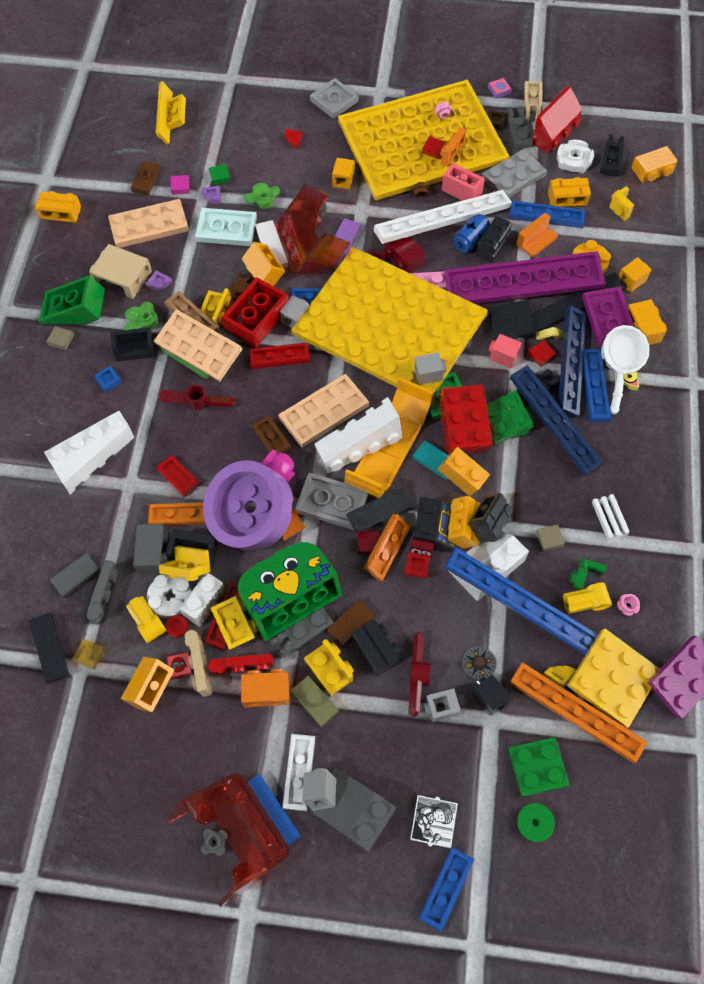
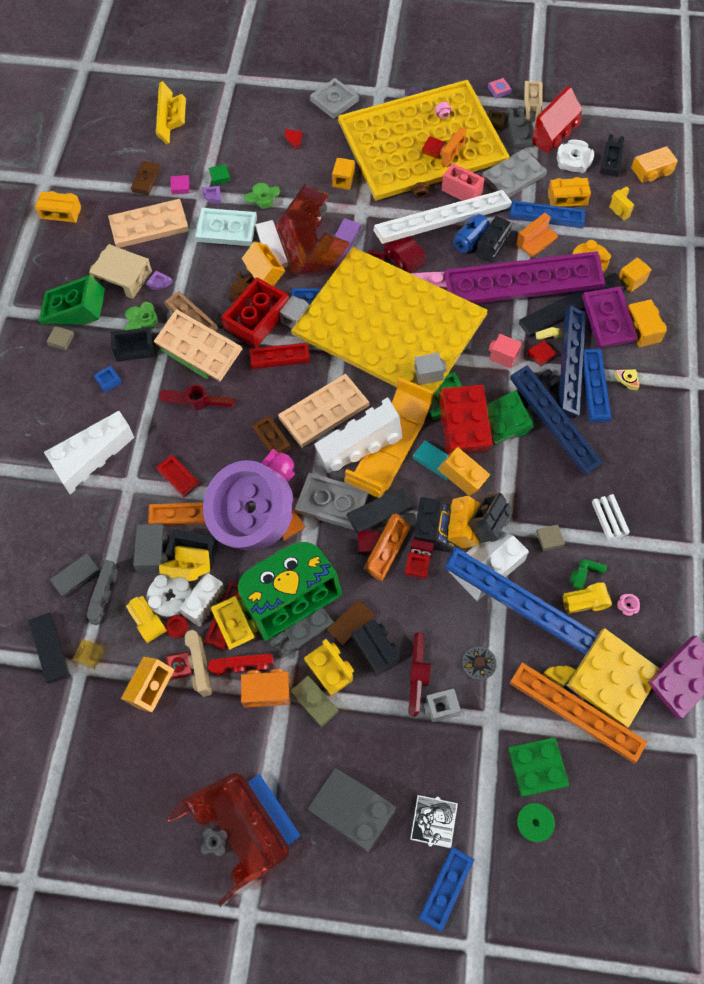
yellow bracket [200,288,233,331] -> none
white tile [283,734,315,811] -> none
light grey brick [302,768,337,811] -> none
black brick [472,674,511,716] -> none
black tile [490,299,534,341] -> none
white piece [601,325,649,415] -> none

